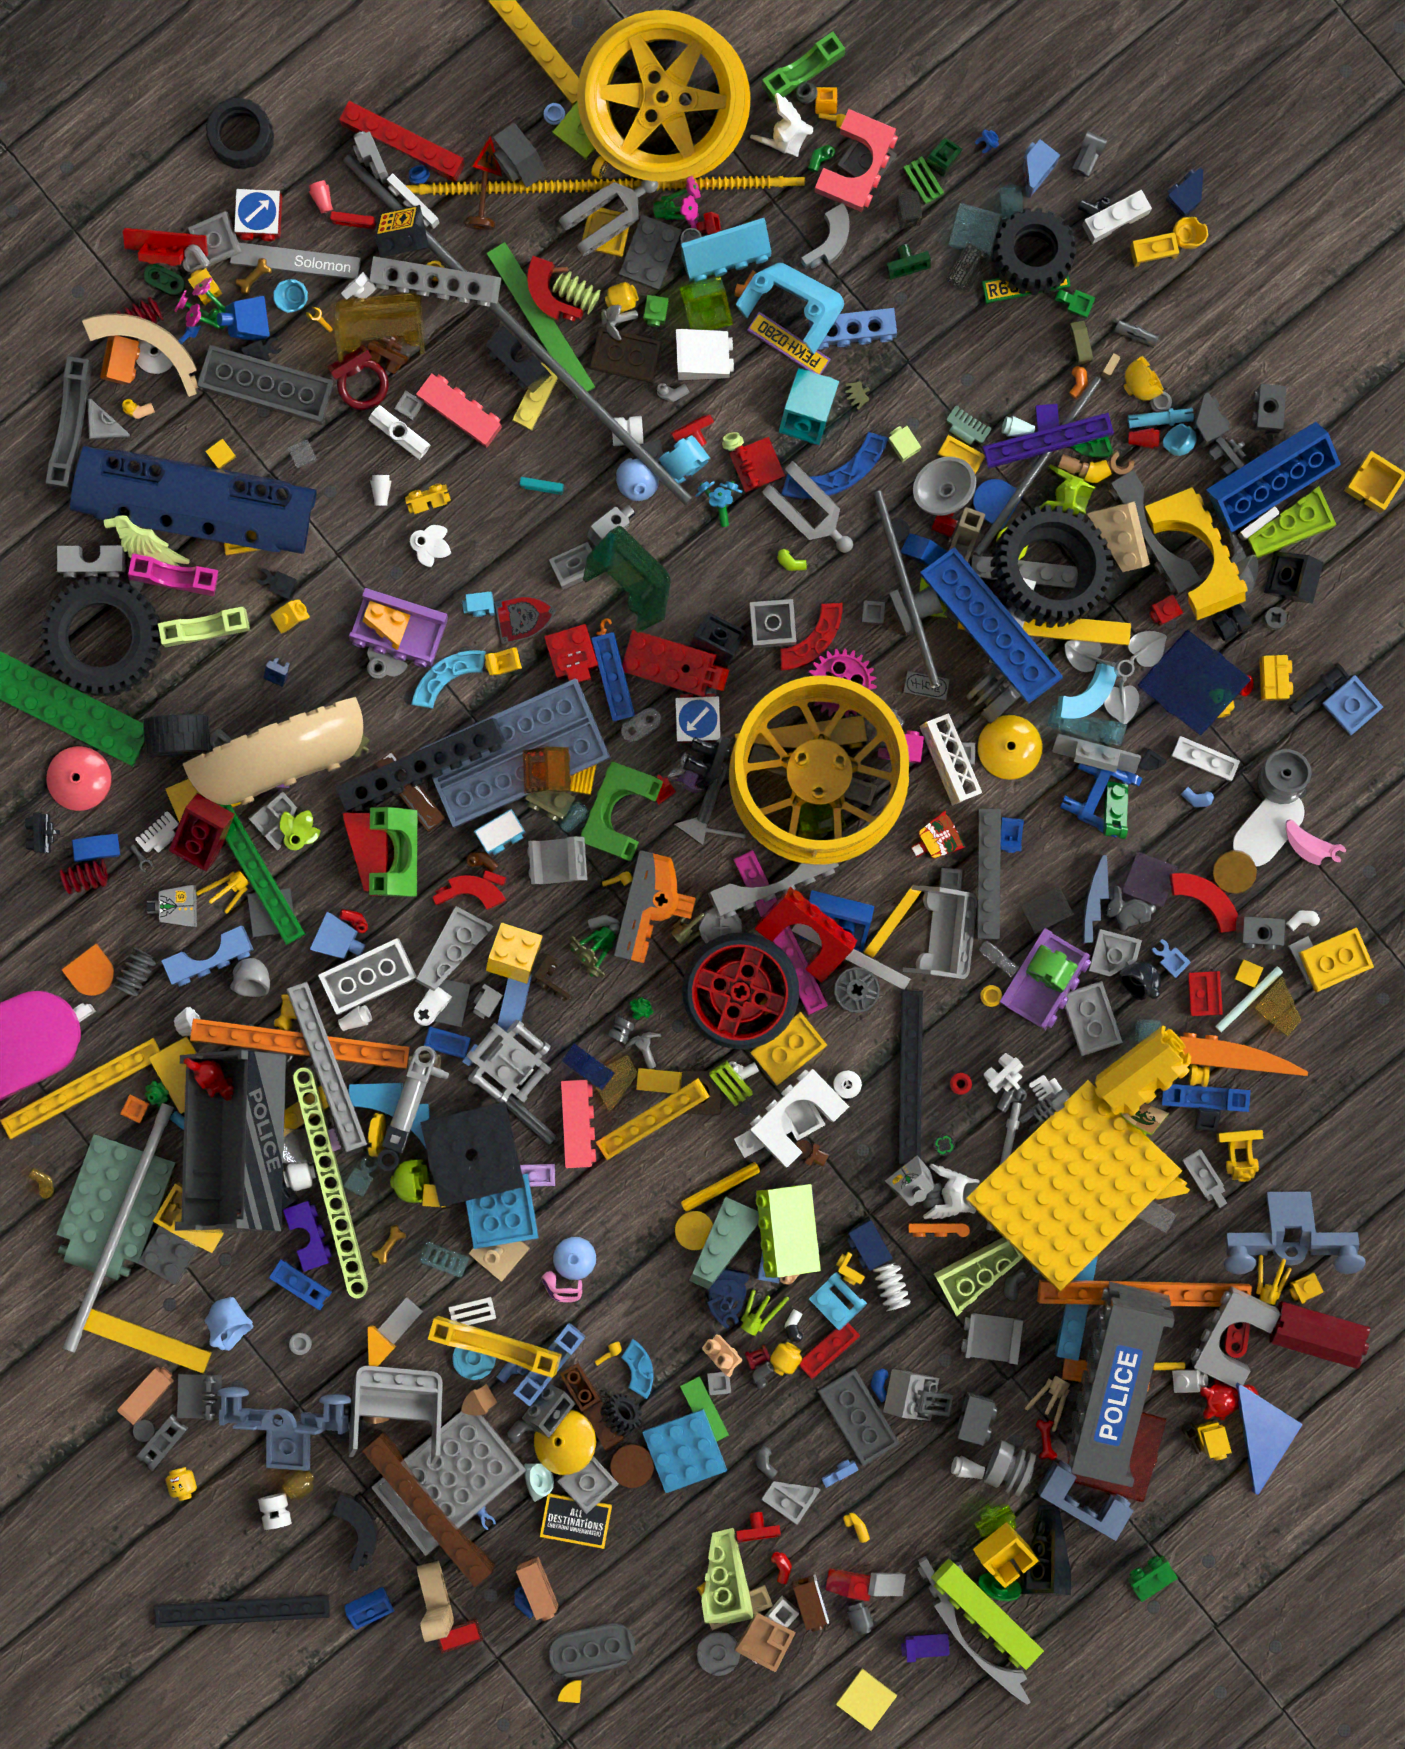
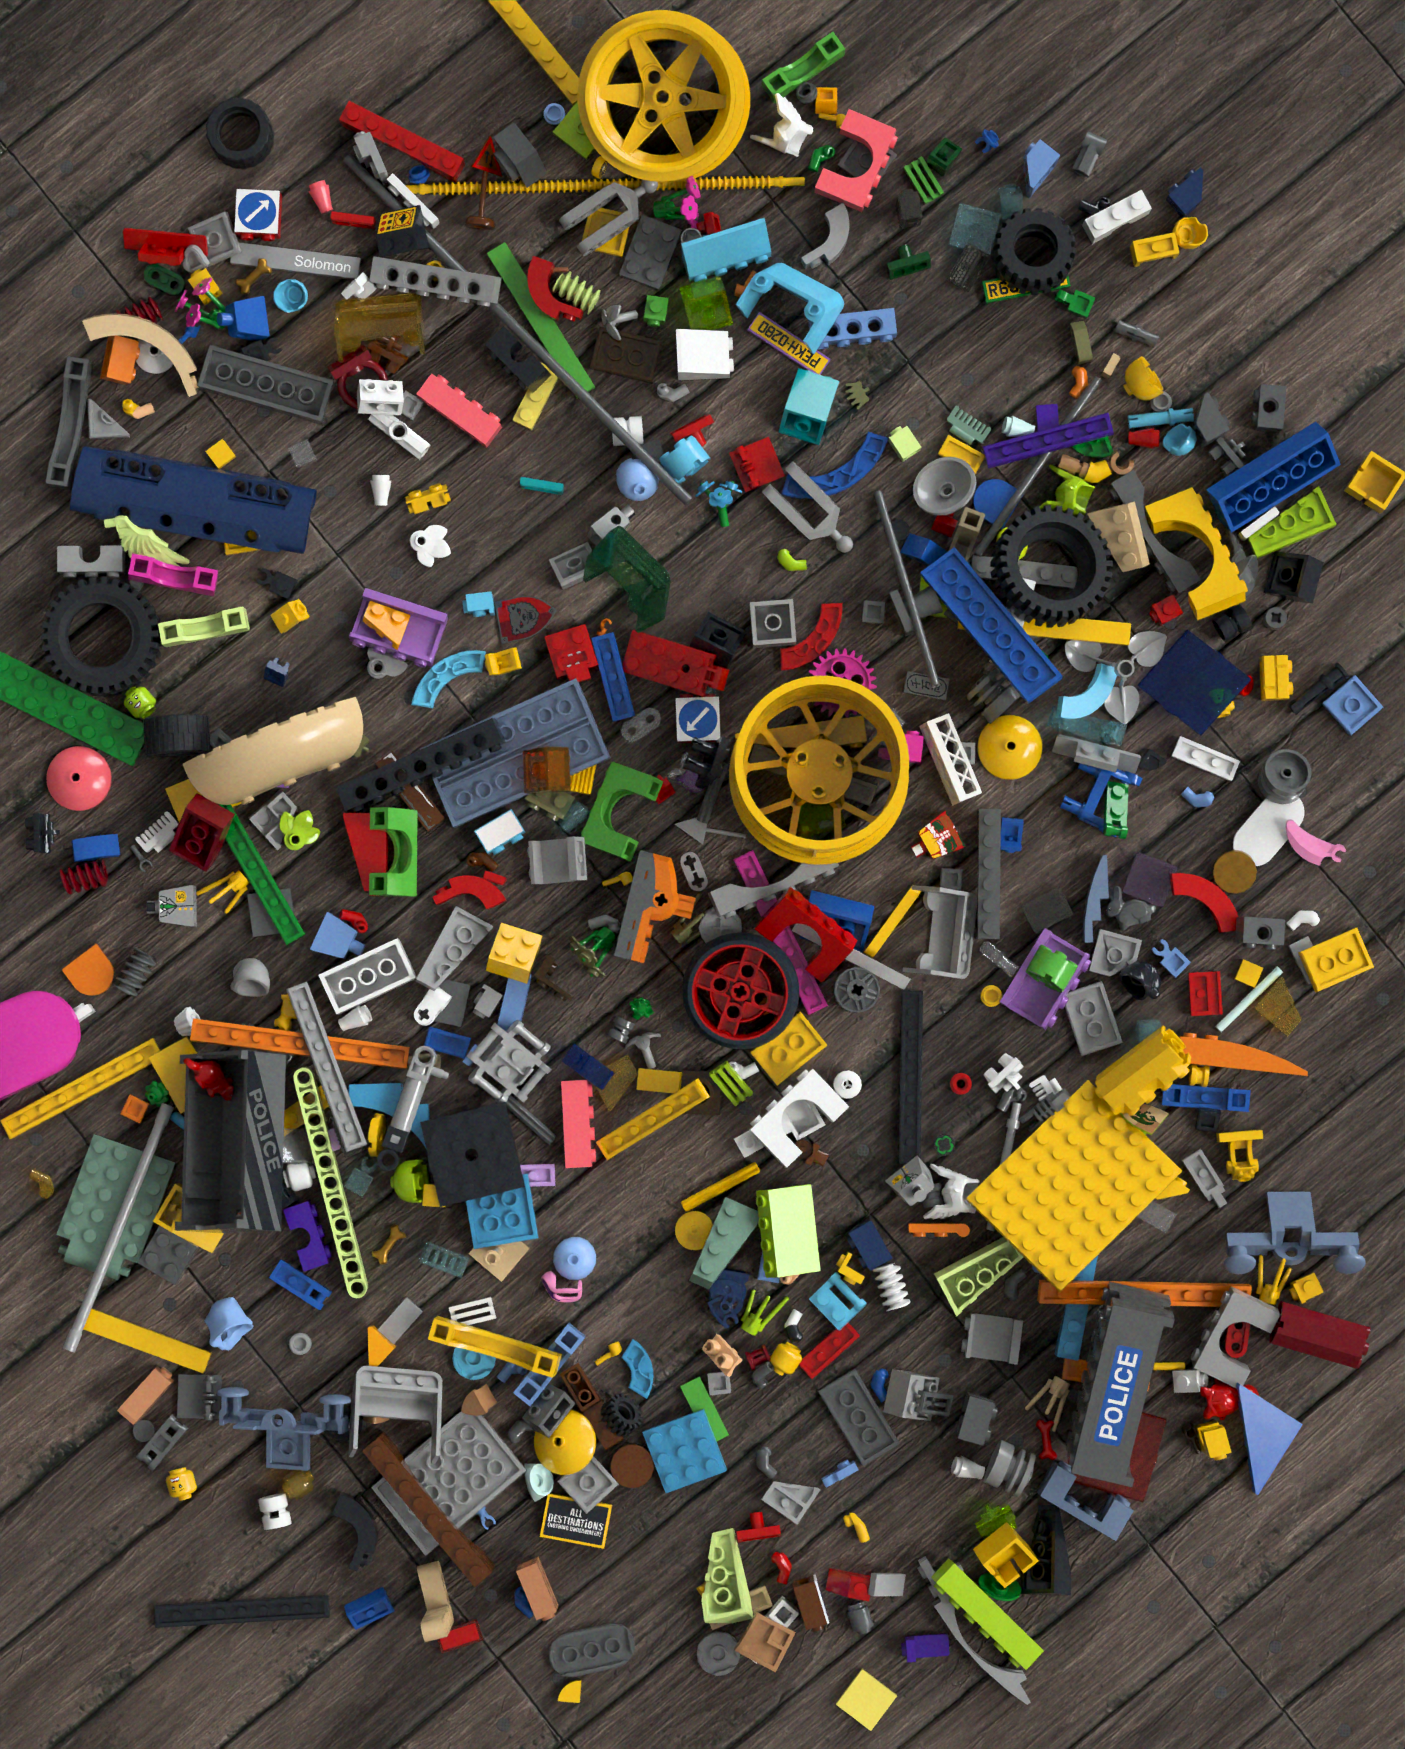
medium blue arch [162,926,254,987] -> none
yellow hand [306,307,333,333] -> none
yellow head [605,282,638,313] -> none
yellowish green plate [722,432,744,451] -> none
green bracket [1127,1555,1178,1602] -> none
none -> lime head [124,687,156,719]
none -> white brick [357,379,404,415]
none -> light grey beam [680,852,708,892]

